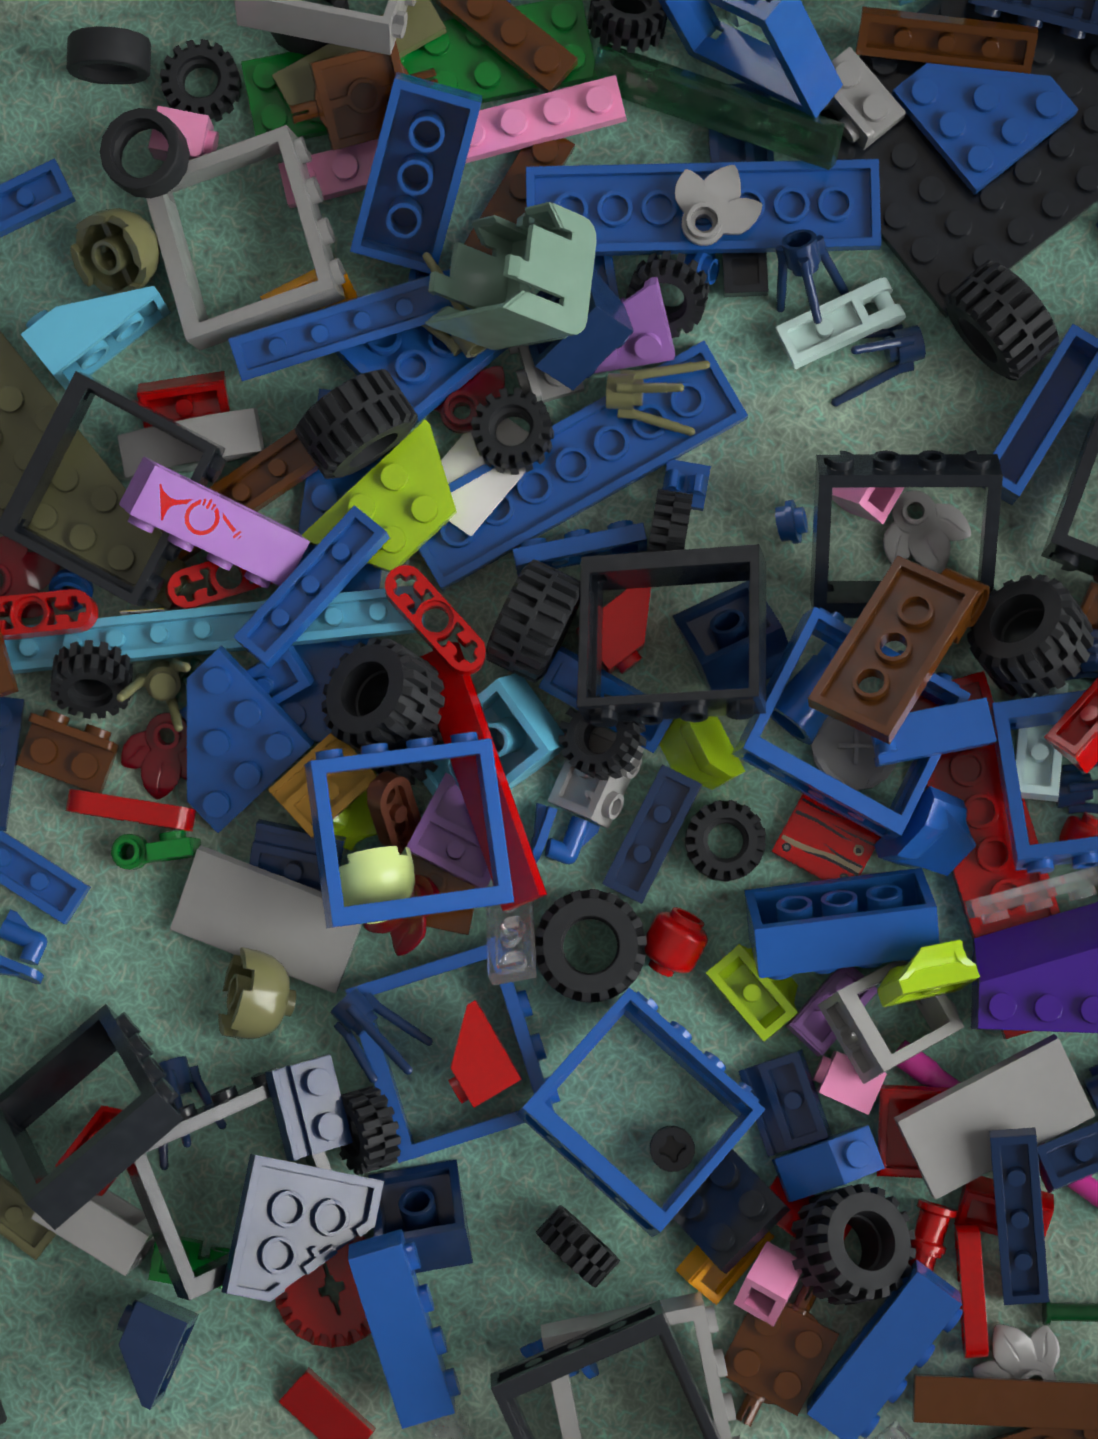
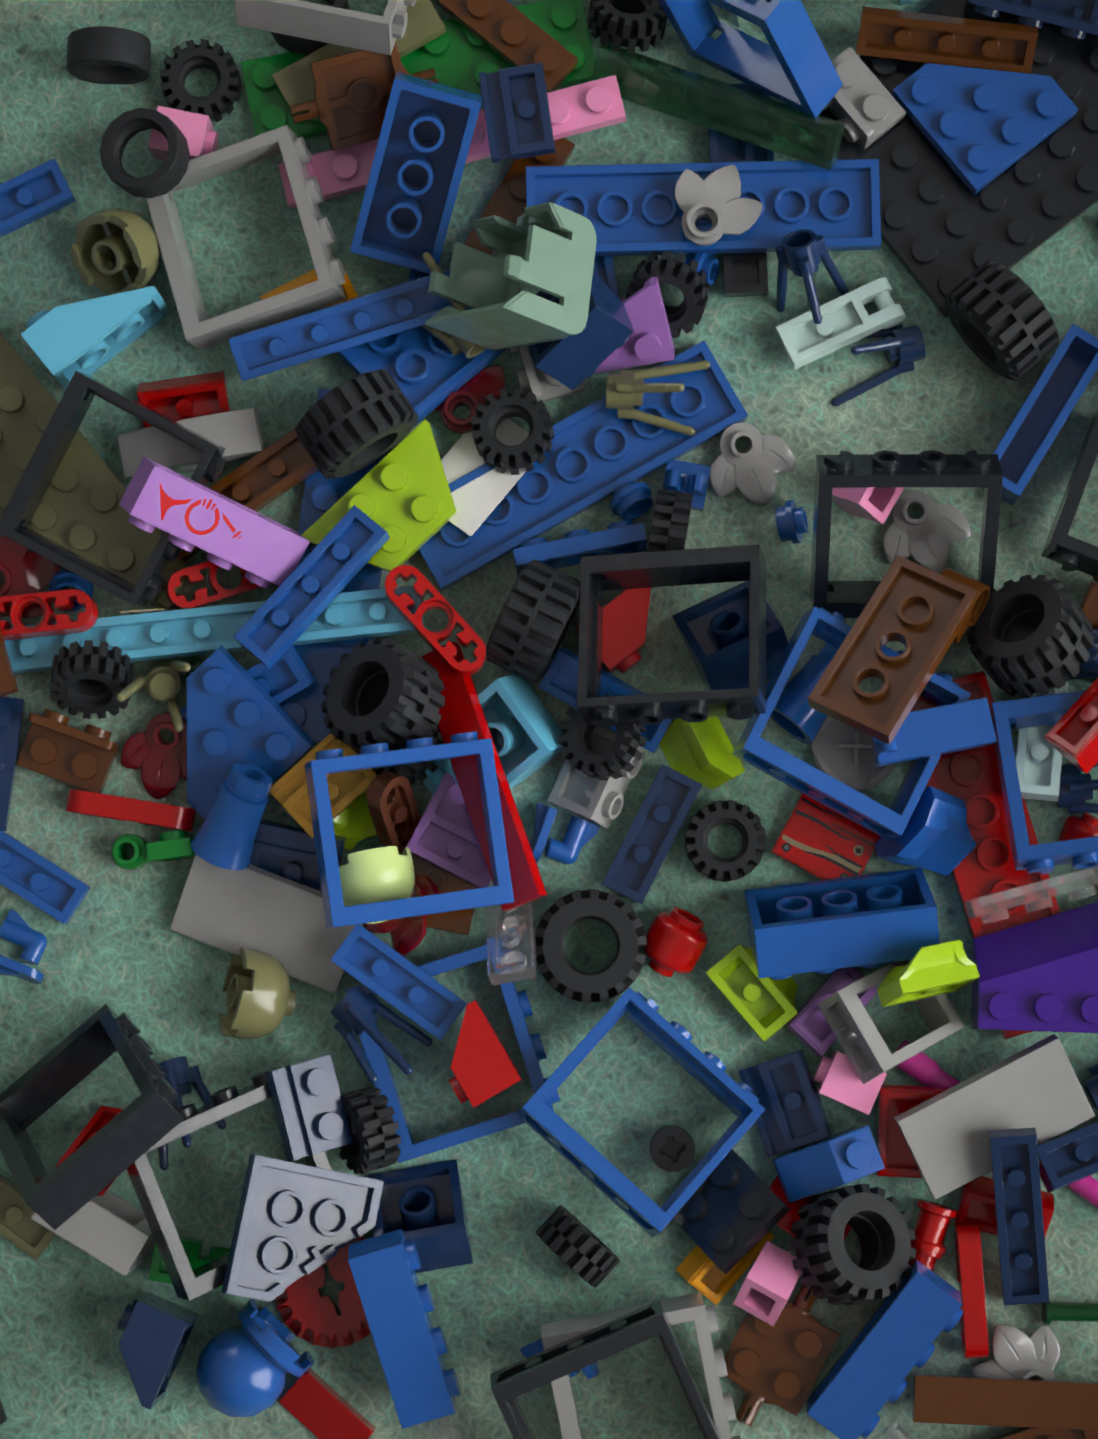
none -> blue plant [191,763,272,870]
none -> blue tile [196,1299,314,1417]
none -> blue plate [331,924,468,1041]
none -> dark blue plate [479,62,556,163]
none -> blue plate [609,481,653,521]
none -> light grey plate [709,422,796,506]

